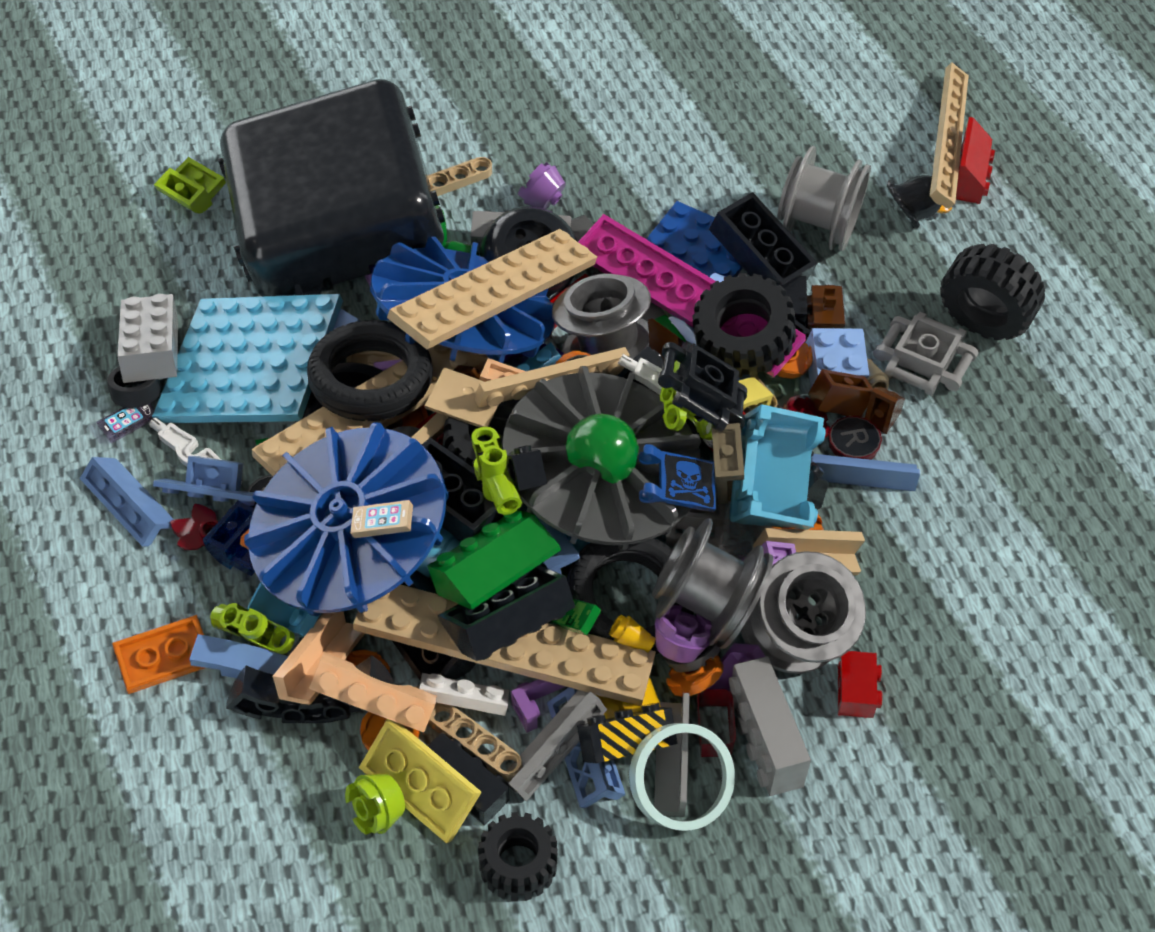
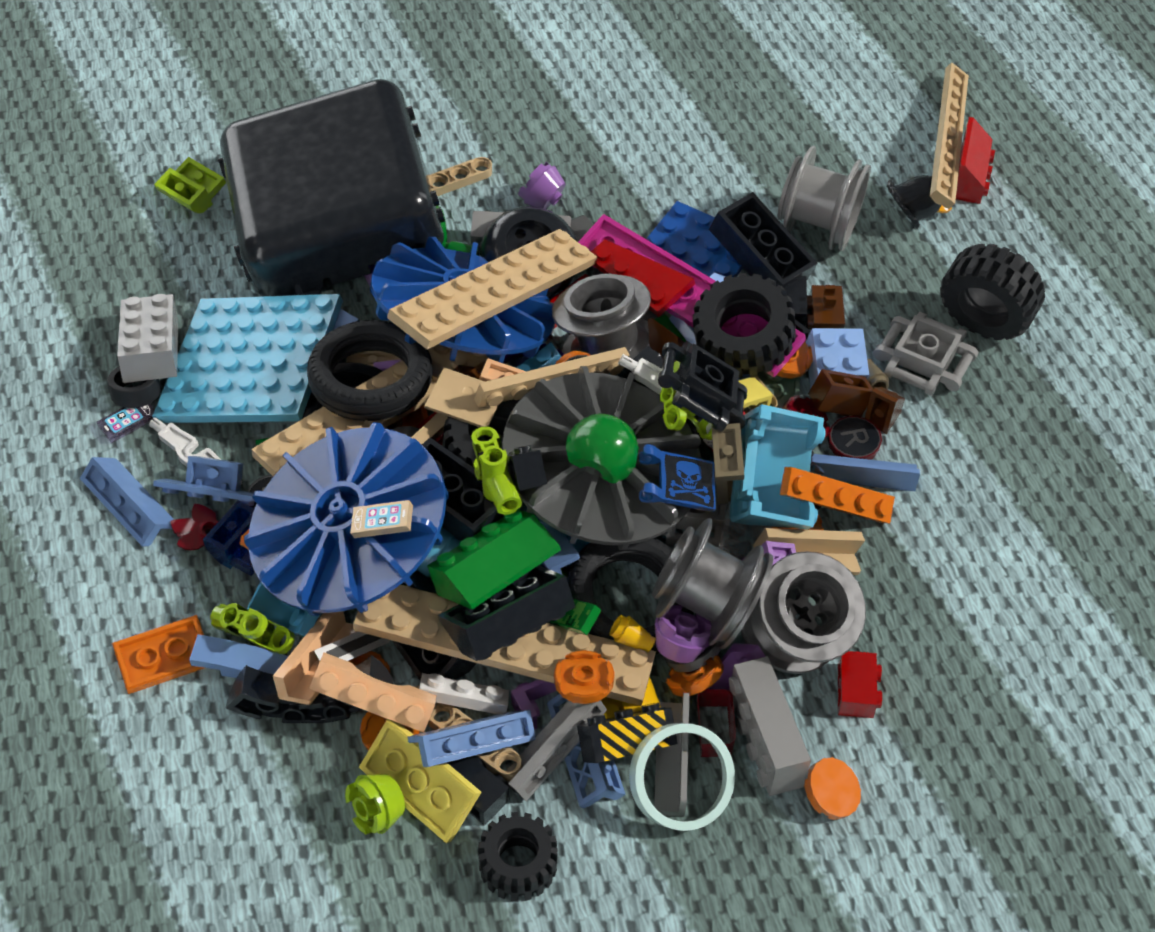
none -> sticker [314,632,390,661]
none -> medium blue panel [408,710,536,767]
none -> orange tile [554,650,615,704]
none -> red wing [591,239,695,317]
none -> orange plate [780,467,895,524]
none -> orange tile [804,757,861,820]

